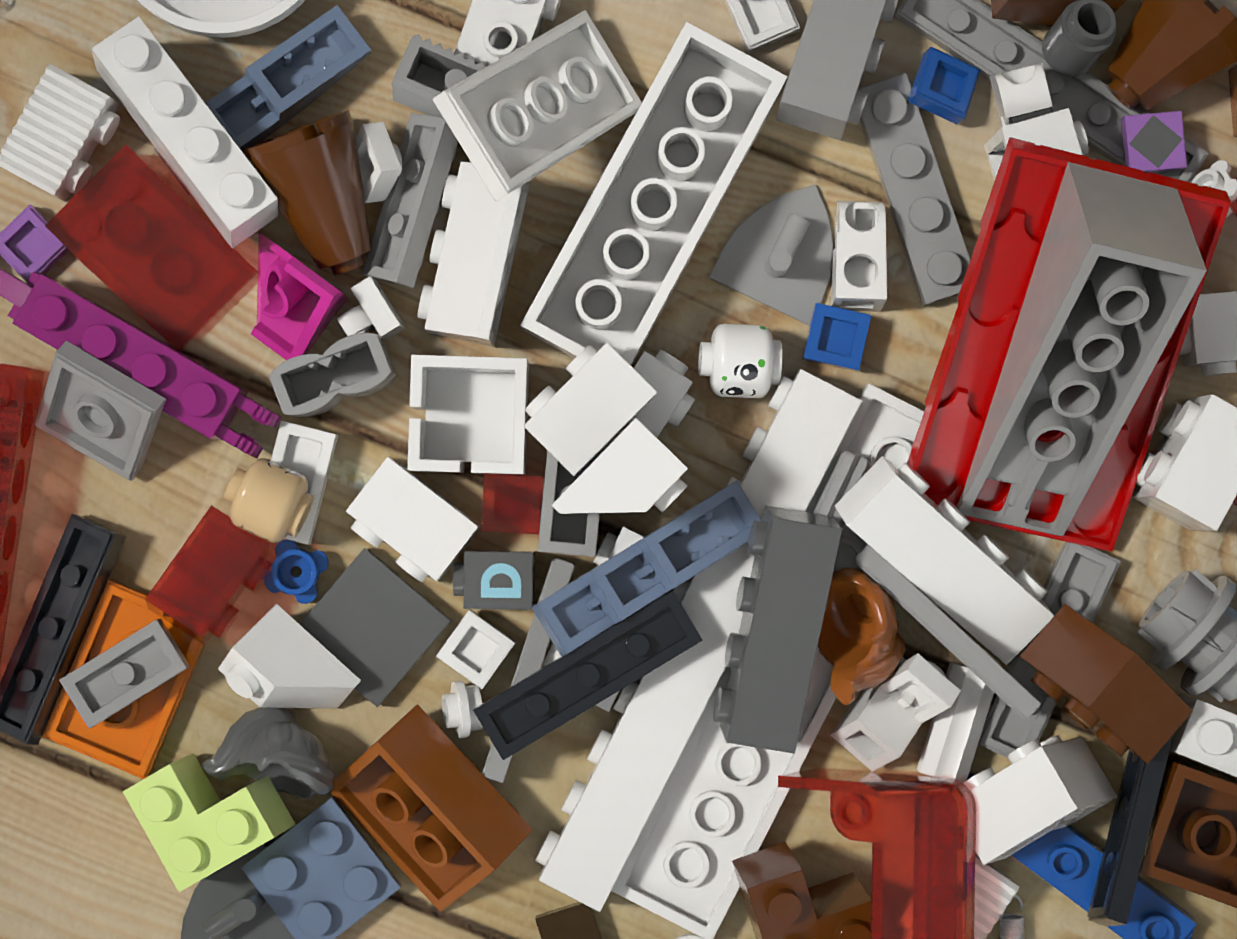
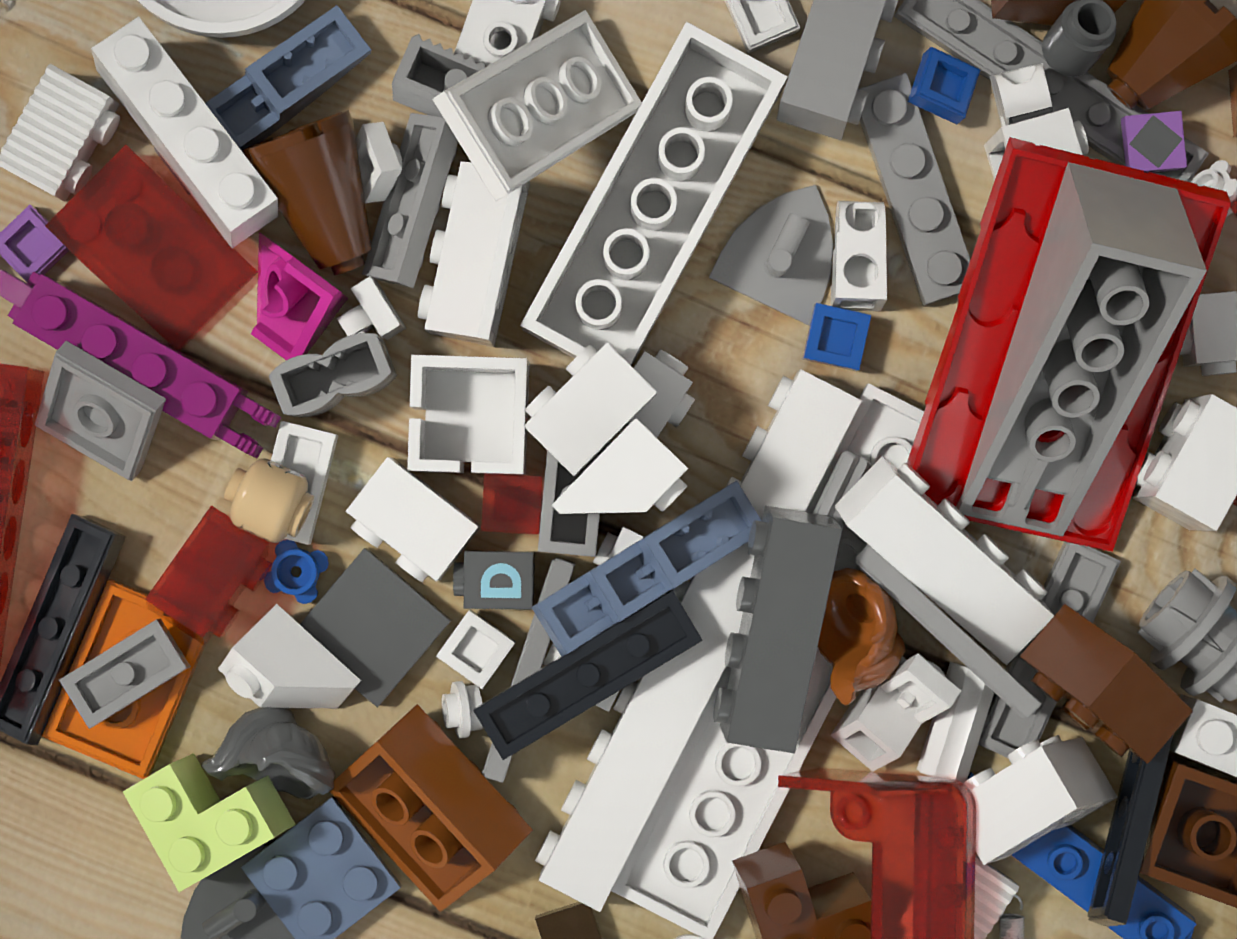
white head [698,323,782,398] -> none

